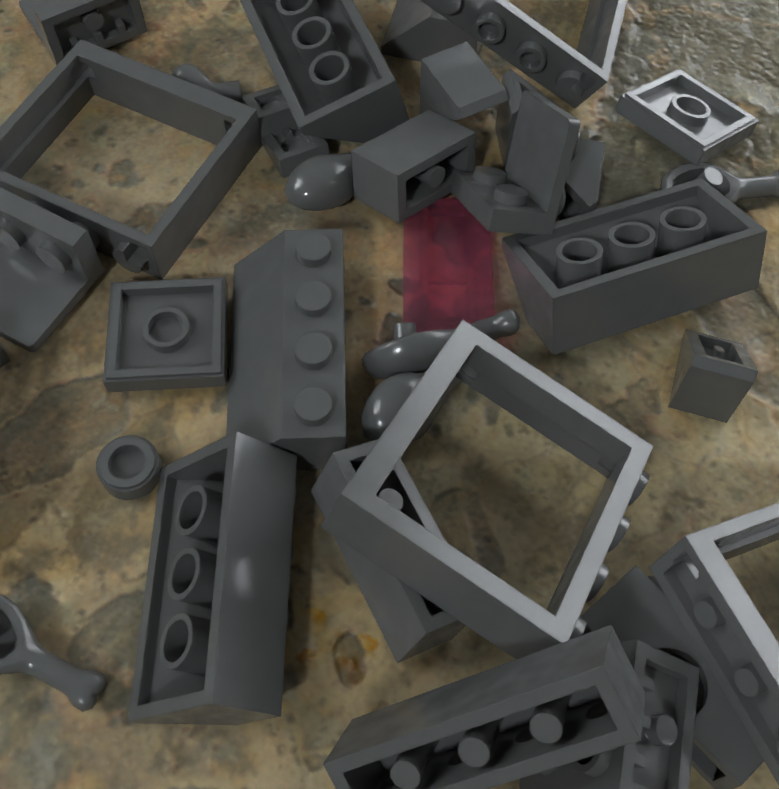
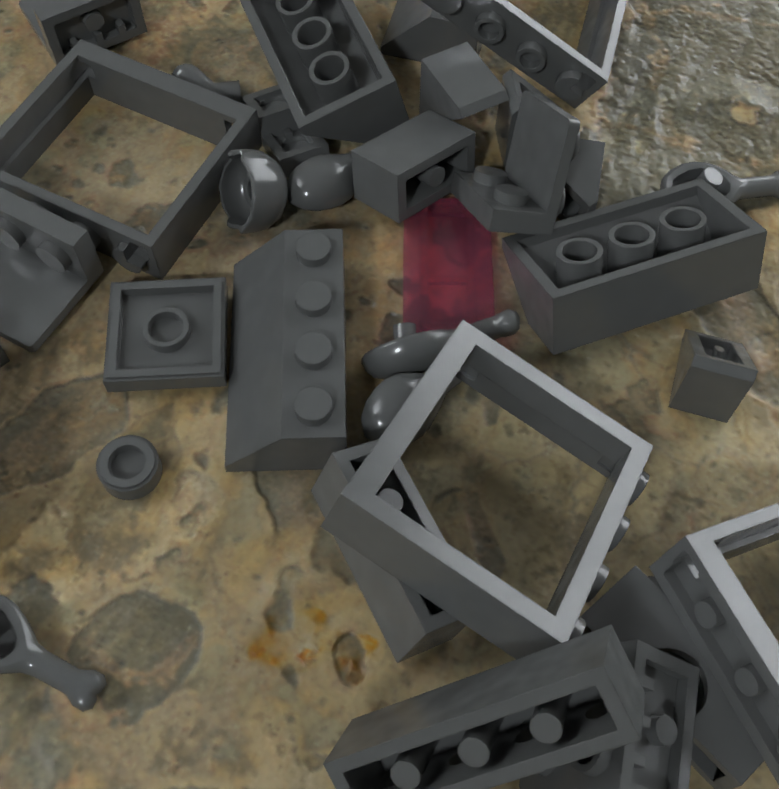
dark grey slope [128,431,297,725] -> none
dark grey plate [615,69,758,166] -> none
none -> dark grey hair [219,149,288,234]

